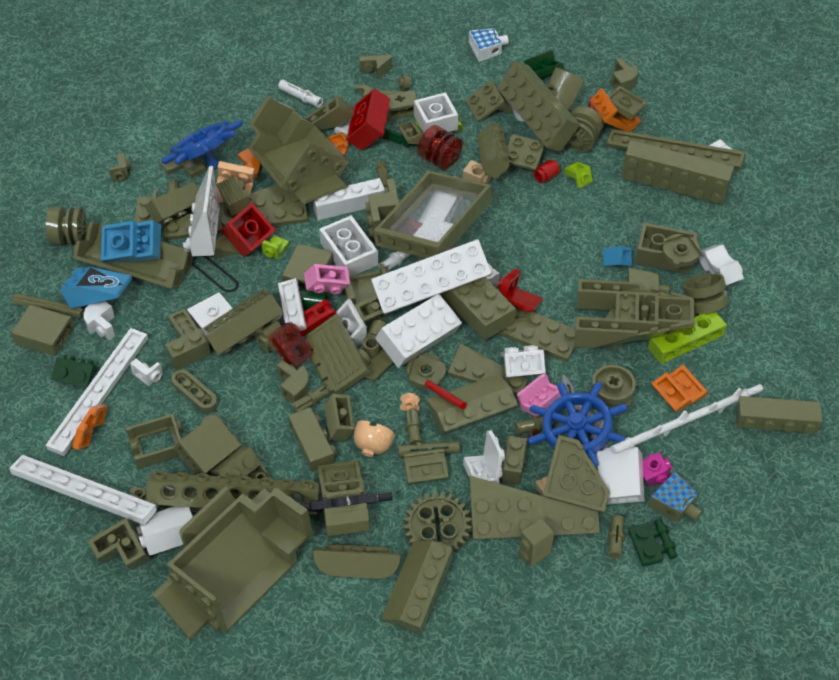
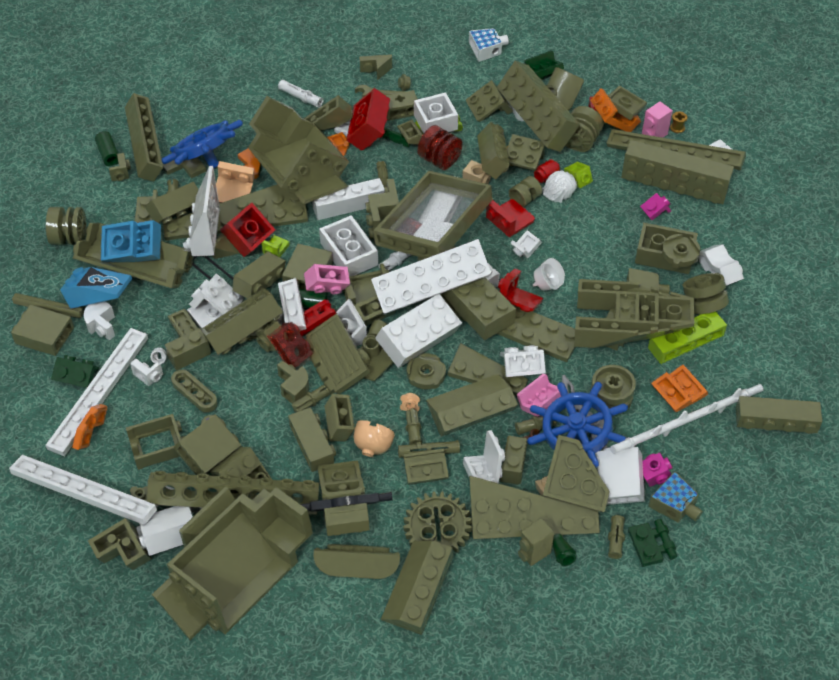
olive brick [216,175,252,216] -> none
red bar [425,380,467,410] -> none
dark azure panel [603,246,632,266] -> none
olive brick [611,57,638,91] -> none
none -> dark green brick [95,131,119,167]
none -> olive brick [125,93,163,182]
none -> white hinge [150,348,167,364]
none -> white bracket [189,274,244,314]
none -> olive brick [232,252,286,299]
none -> red bracket [486,199,535,238]
none -> olive wheel [509,176,542,207]
none -> white bracket [511,230,542,258]
none -> white piece [532,258,565,291]
none -> white hair [542,170,577,203]
none -> dark green cone [552,534,576,566]
none -> dark pink bracket [640,193,671,220]
none -> bright pink brick [642,102,673,138]
none -> pearl gold bush [670,111,687,133]

